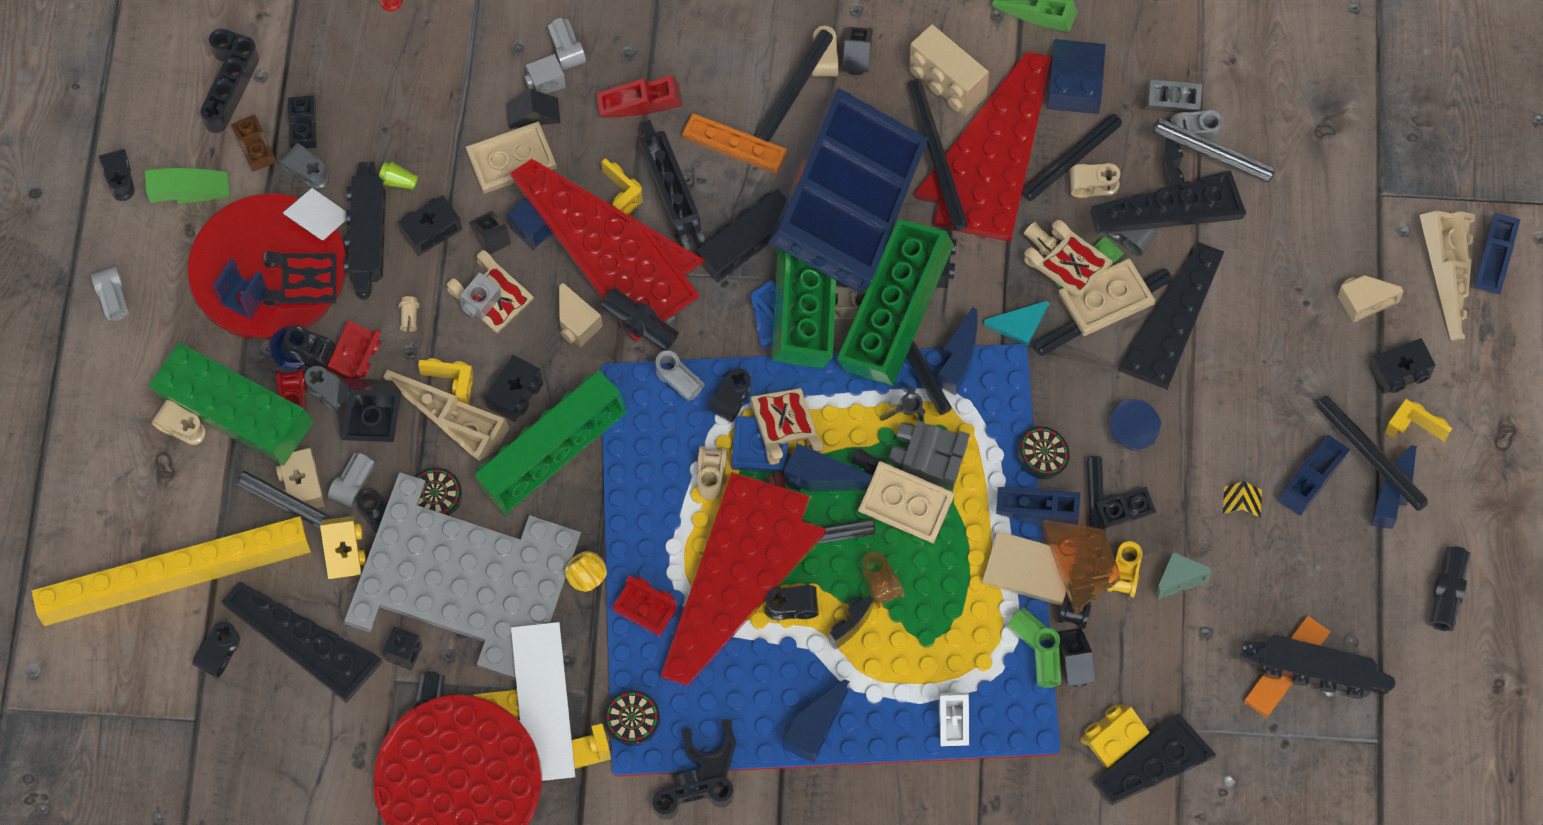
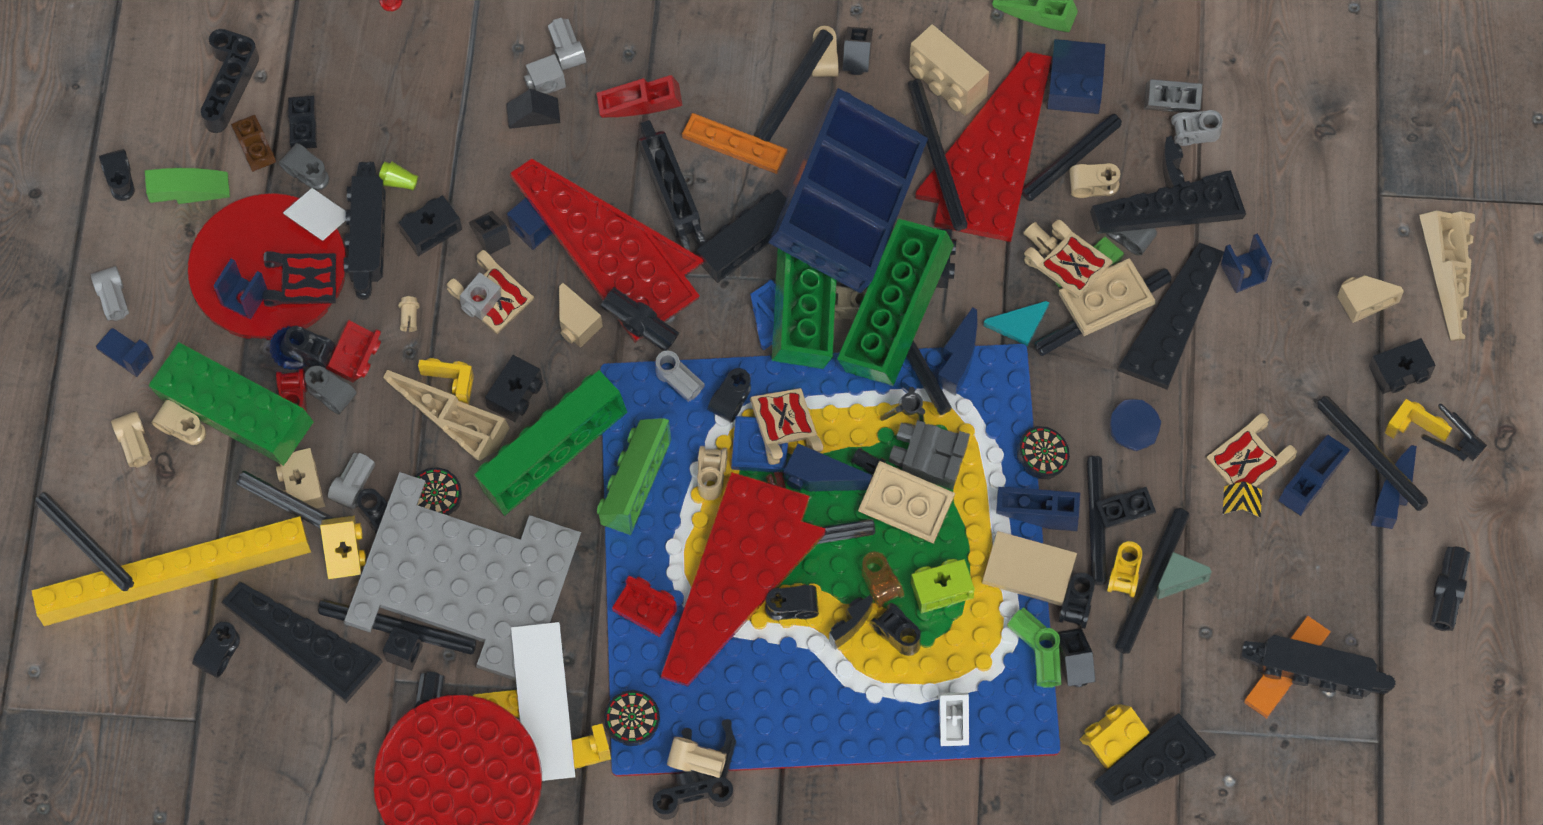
black slope [337,378,401,442] -> none
tan tile [466,121,557,194] -> none
yellow piece [565,551,607,592] -> none
yellow bracket [601,158,643,215] -> none
dark blue slope [781,679,850,763] -> none
clear orange wing [1042,520,1121,614] -> none
axle [1153,118,1275,182] -> none
dark blue slope [1474,213,1521,295] -> none
none -> black axle [35,492,134,591]
none -> dark blue bracket [96,328,154,377]
none -> tan piece [111,411,152,467]
none -> black axle [318,599,477,655]
none -> bright green slope [597,418,671,535]
none -> tan piece [667,737,727,778]
none -> black piece [870,603,921,656]
none -> lime brick [911,559,975,613]
none -> black axle [1115,508,1190,654]
none -> flag [1206,413,1297,487]
none -> dark blue piece [1221,233,1272,293]
none -> black plant [1422,403,1487,462]

